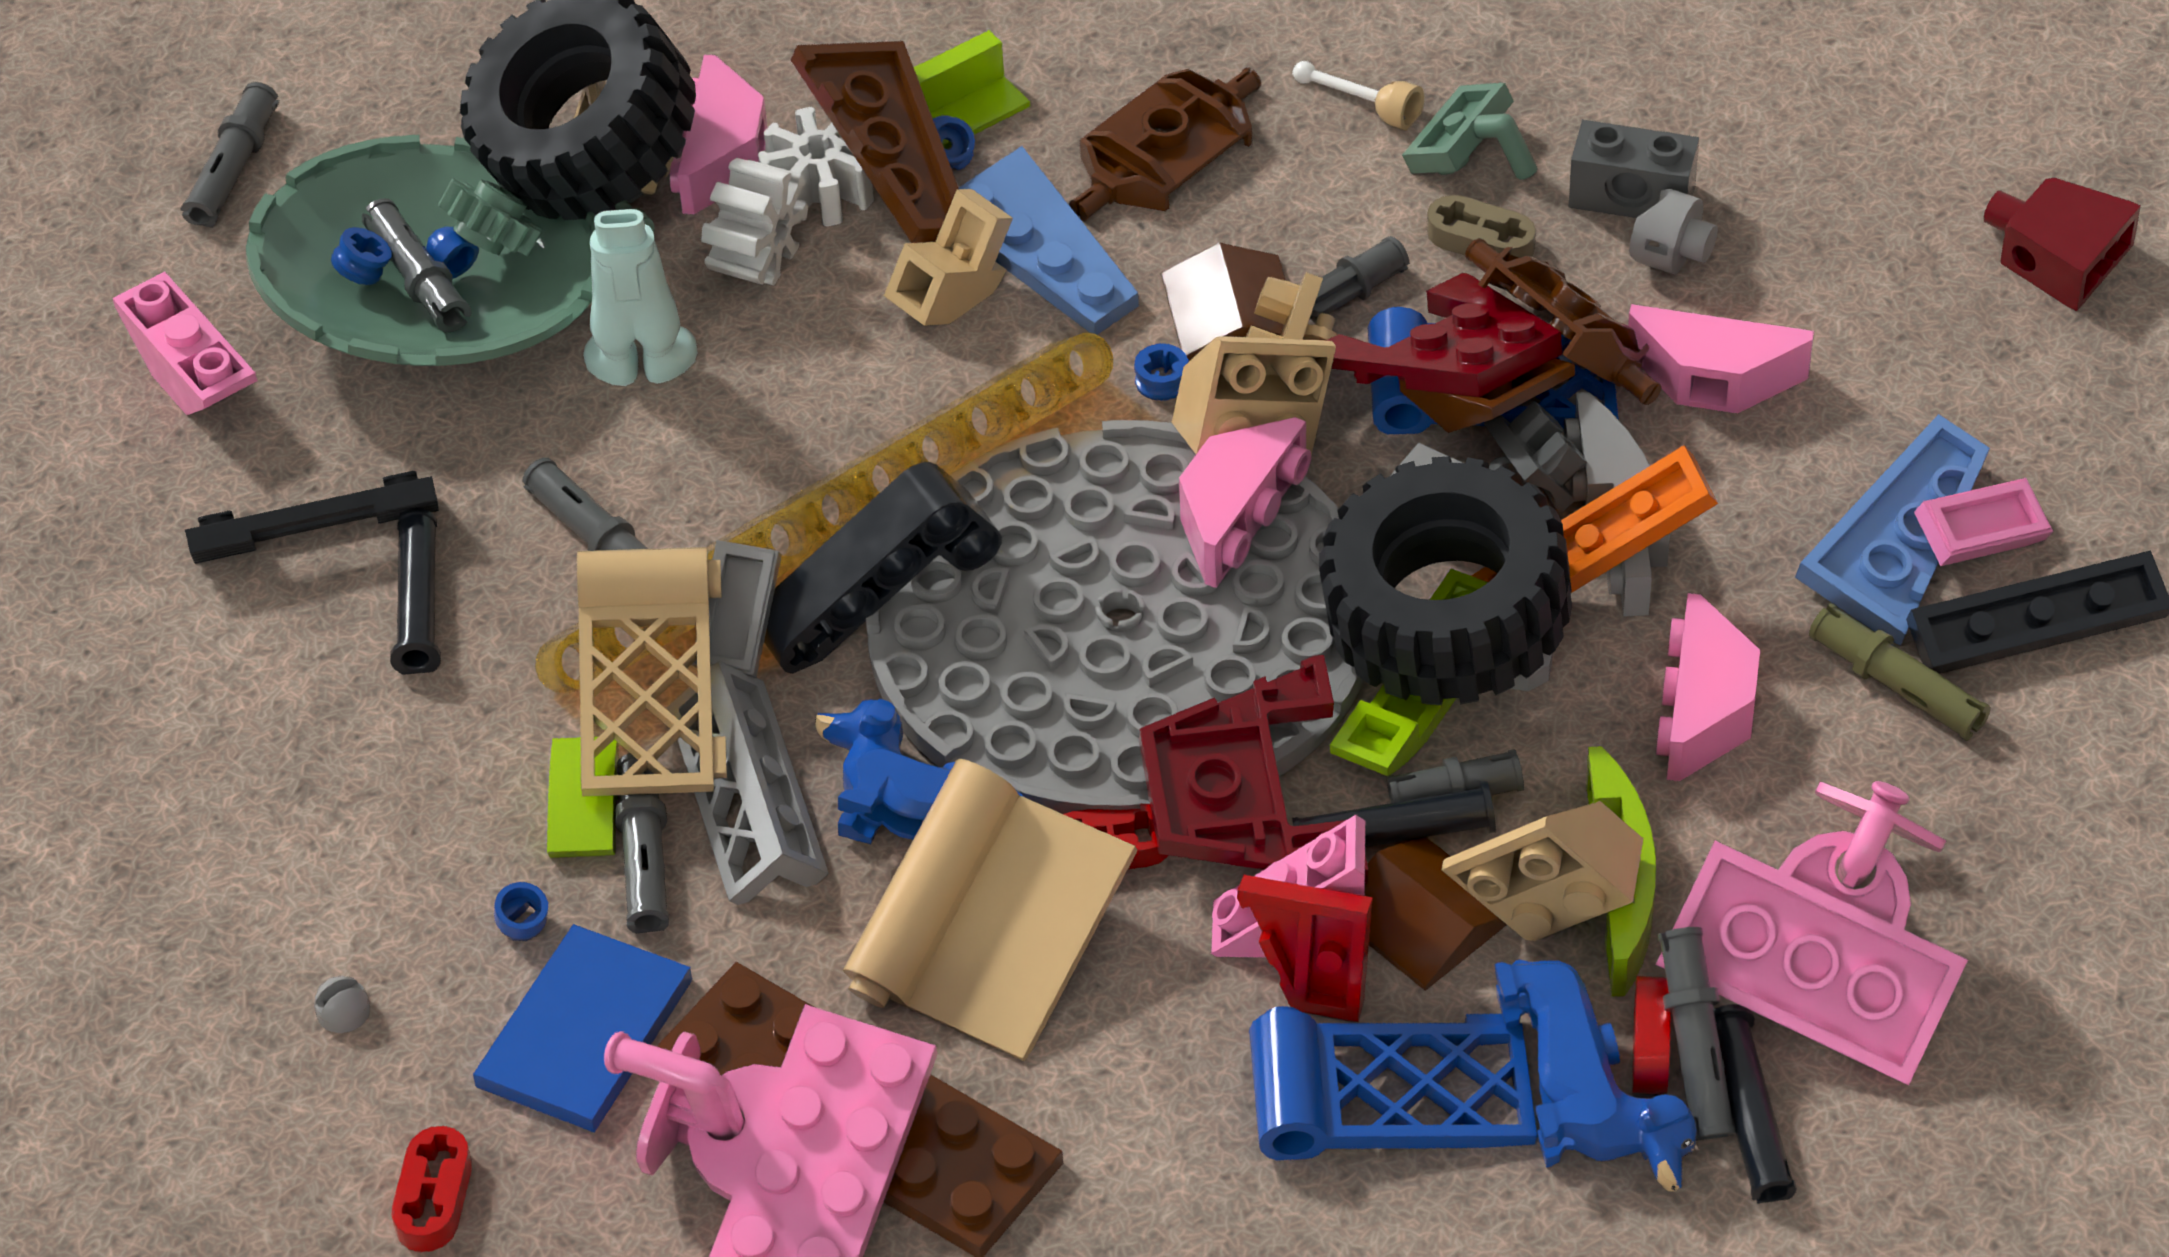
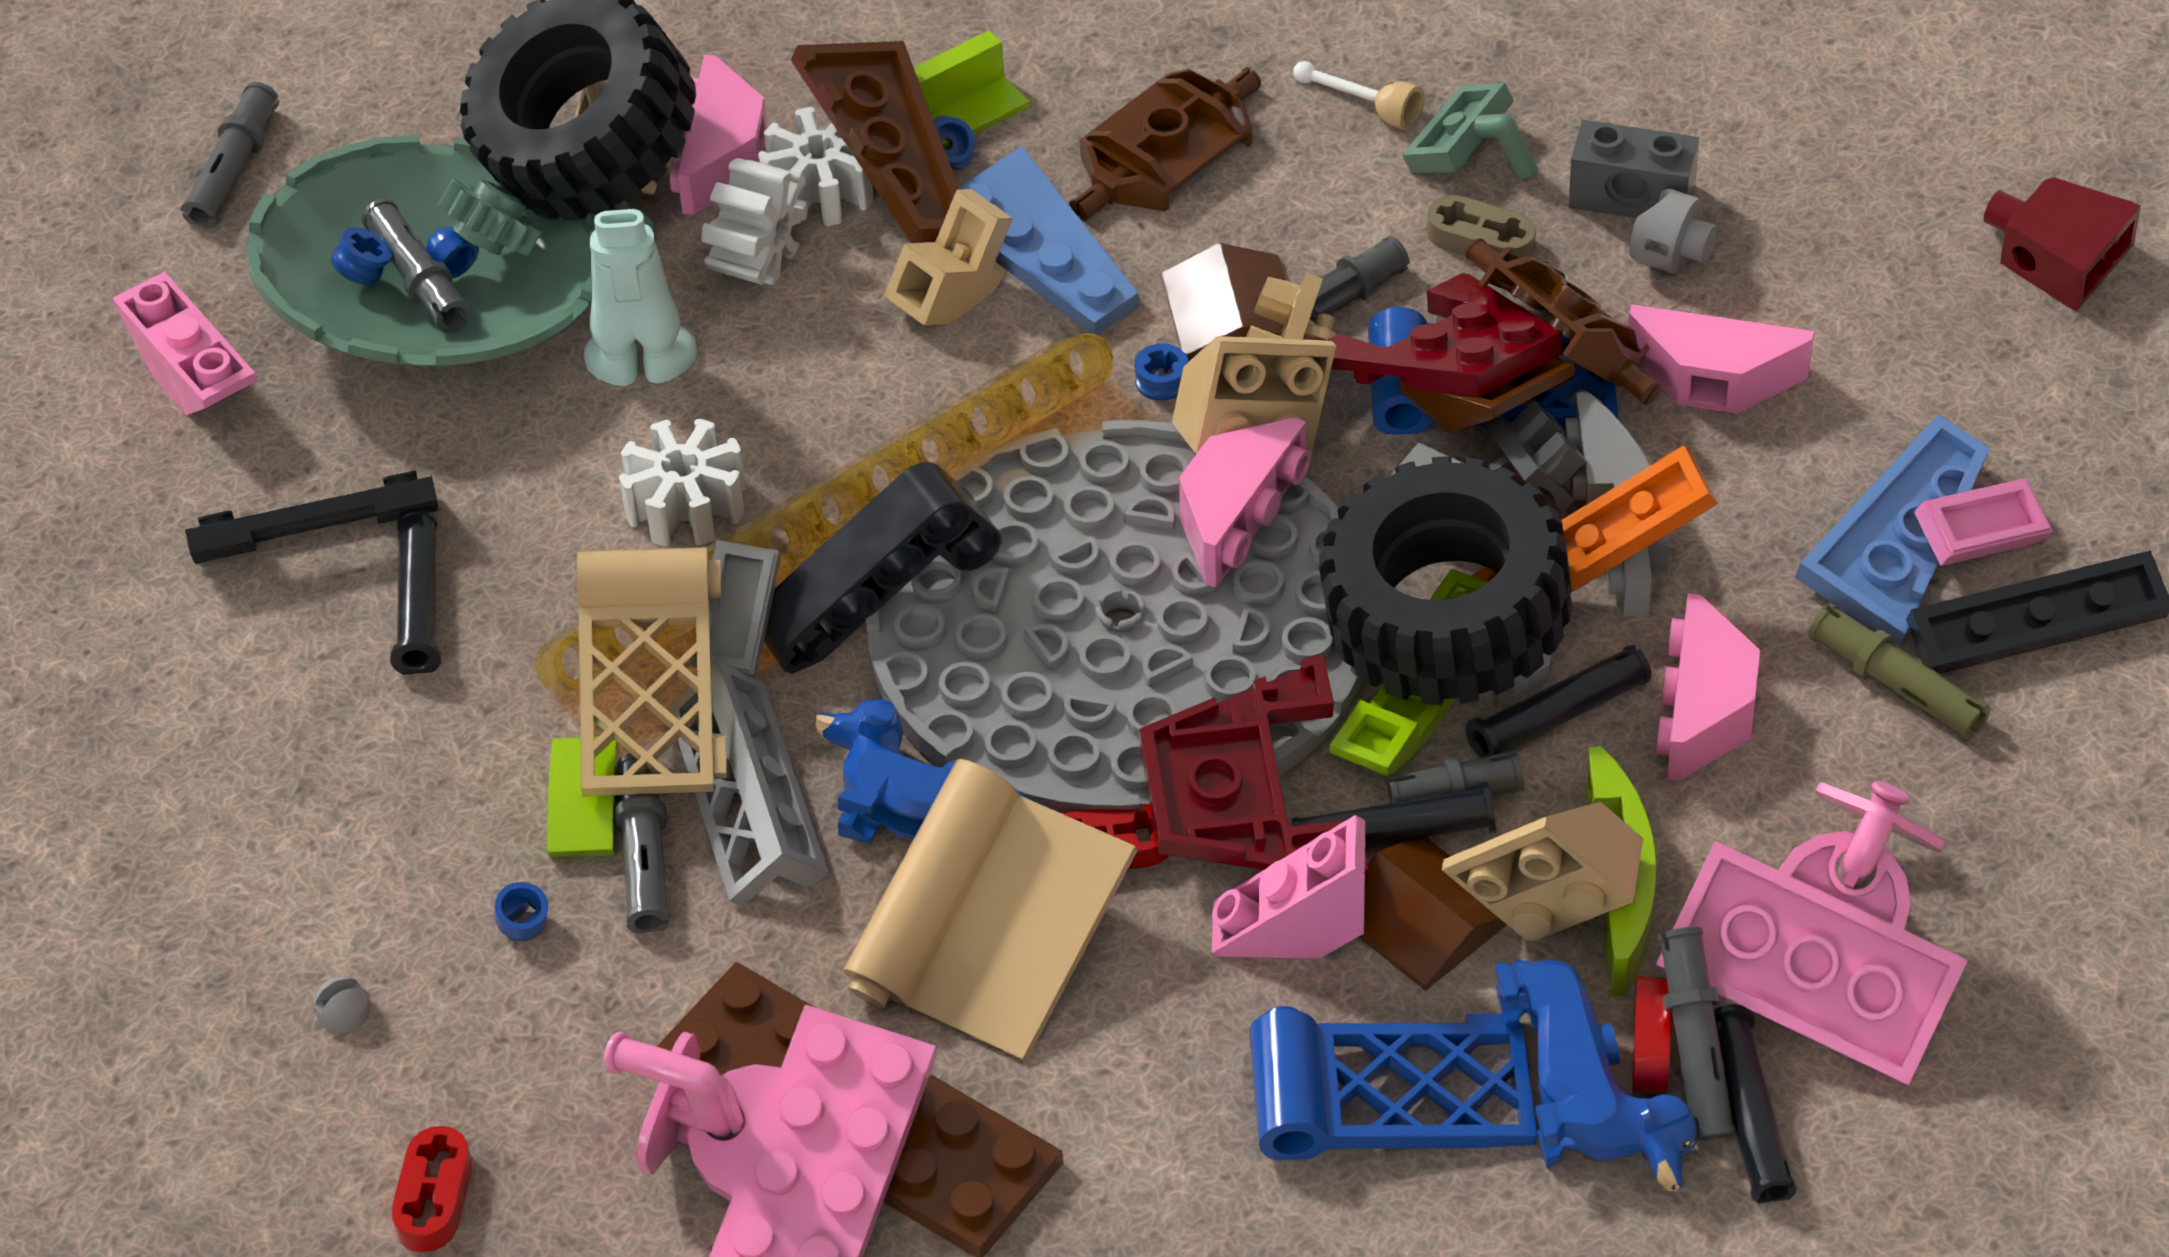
blue tile [473,924,692,1133] -> none
dark grey pin [522,458,648,551] -> none
red wing [1237,875,1373,1022] -> none
none -> white gear [619,419,746,547]
none -> black pin [1465,645,1651,758]

